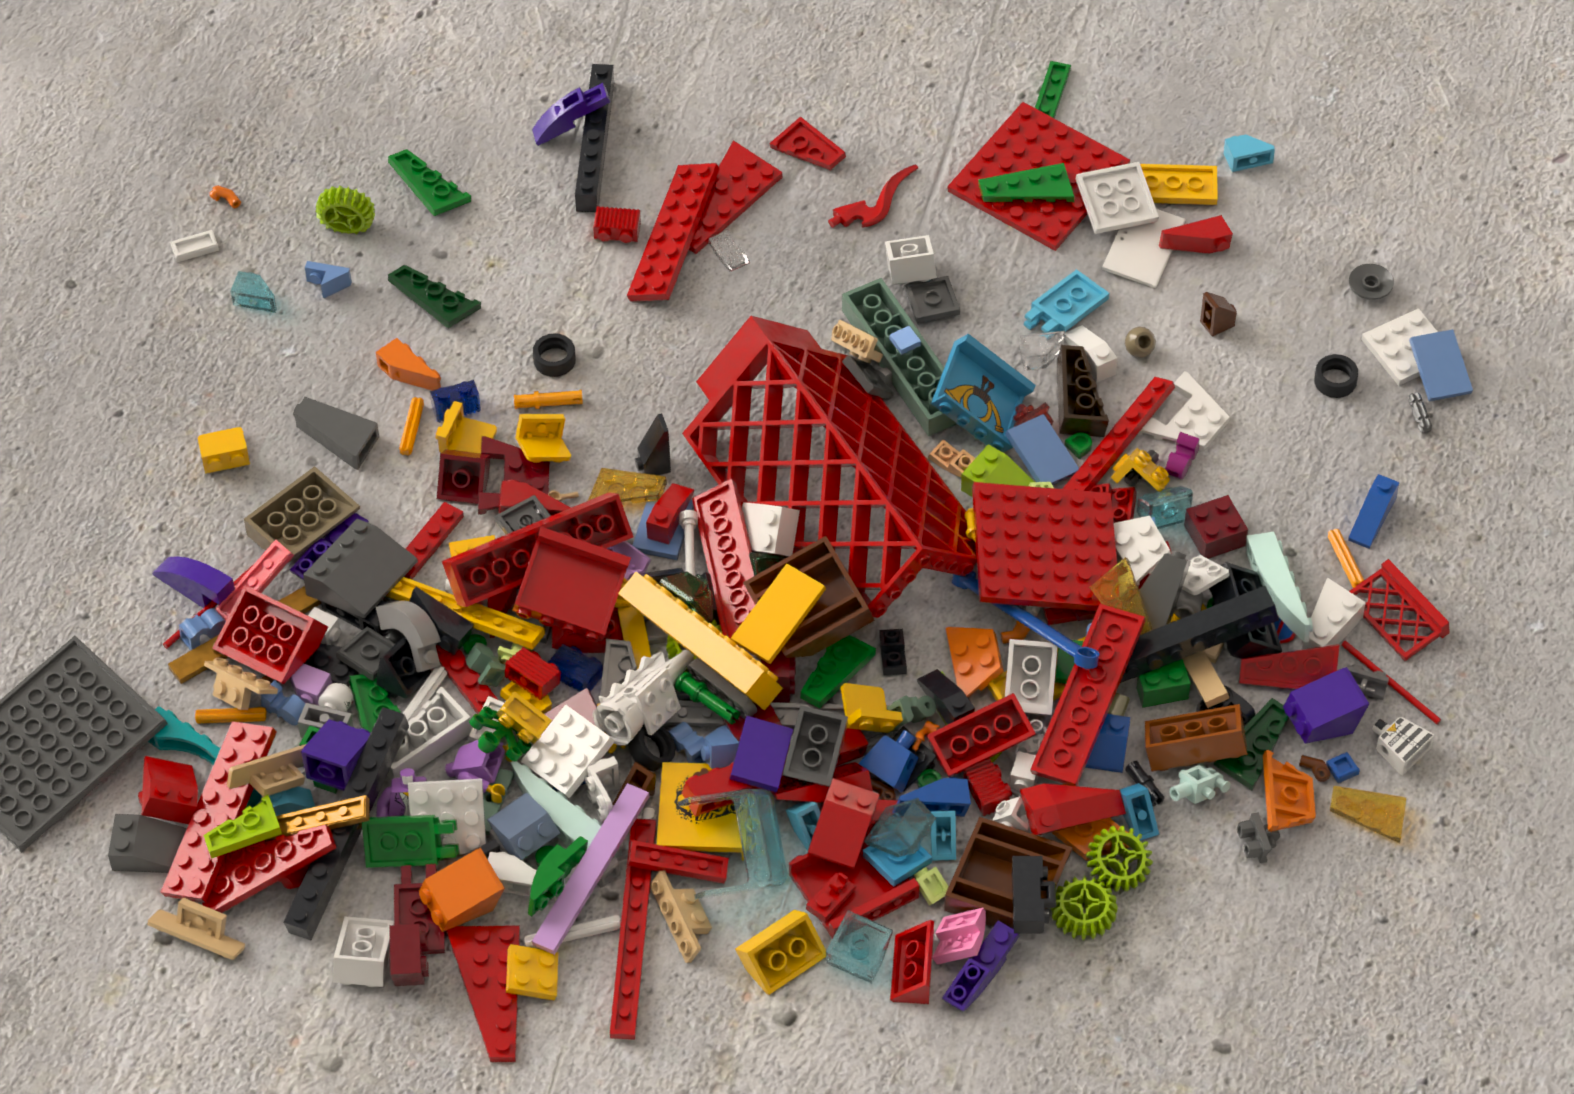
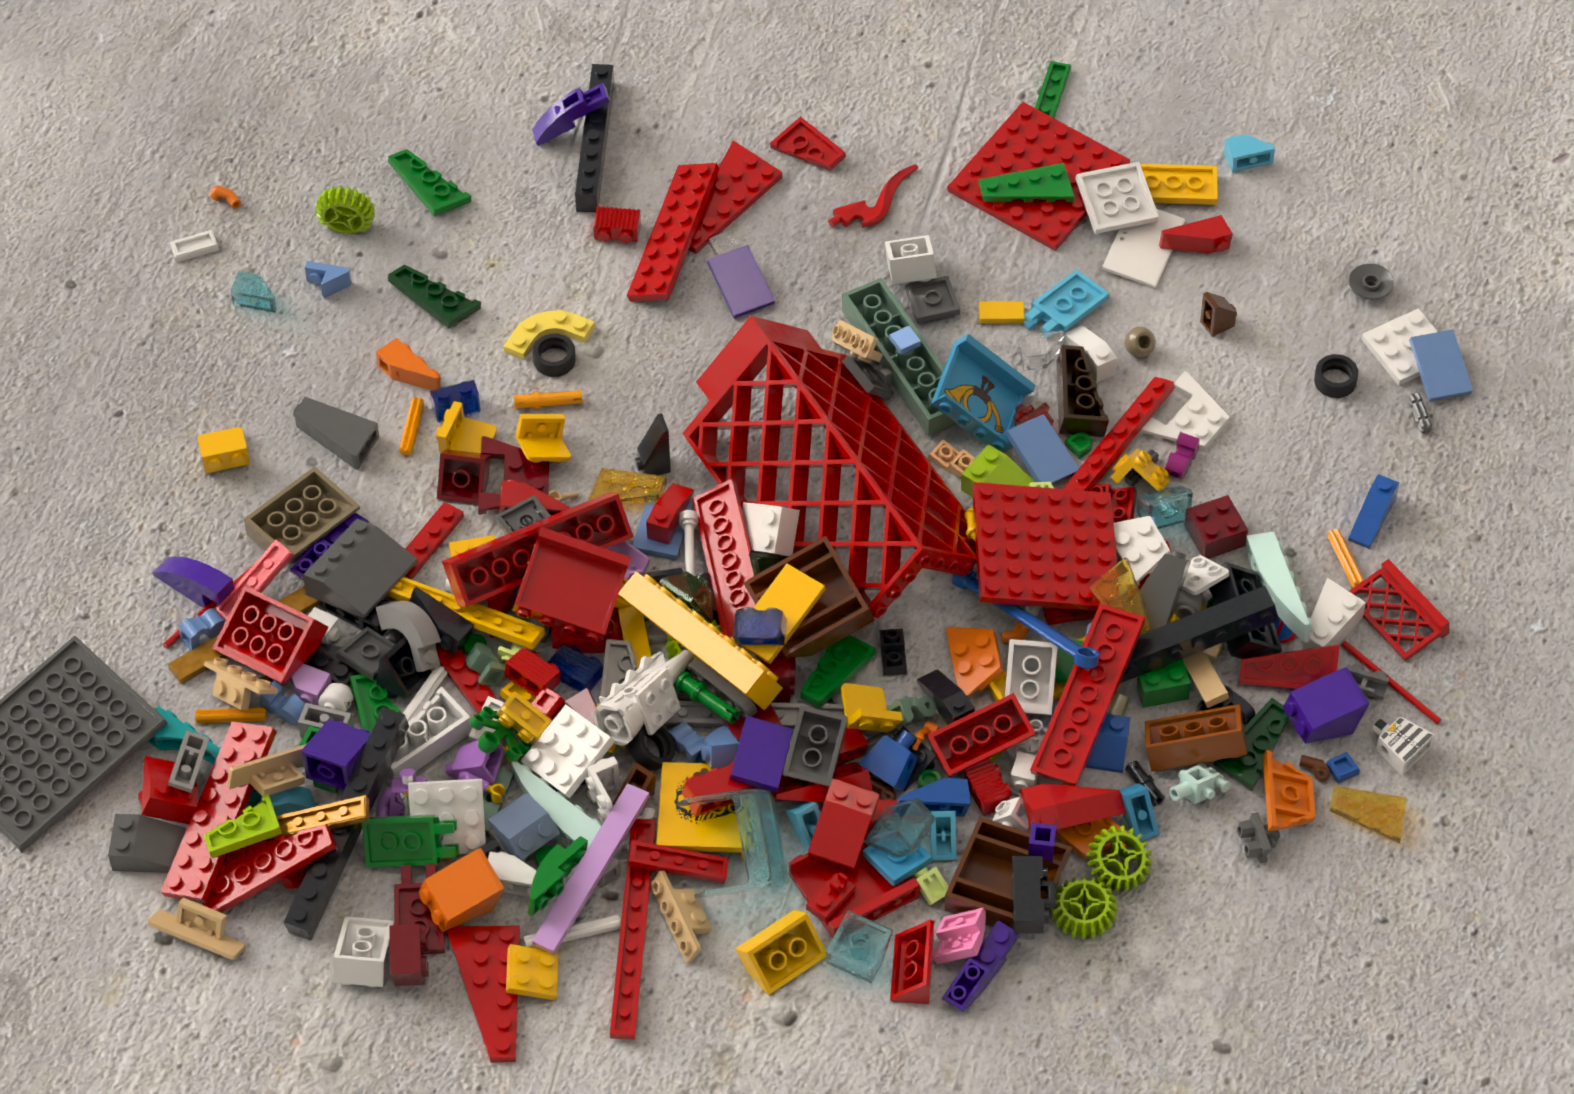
none -> light grey slope [168,730,209,793]
none -> light yellow plate [504,310,595,359]
none -> plate [531,687,565,719]
none -> tile [707,245,775,319]
none -> clear blue brick [733,607,787,645]
none -> yellow tile [979,301,1024,324]
none -> dark purple brick [1028,822,1057,862]

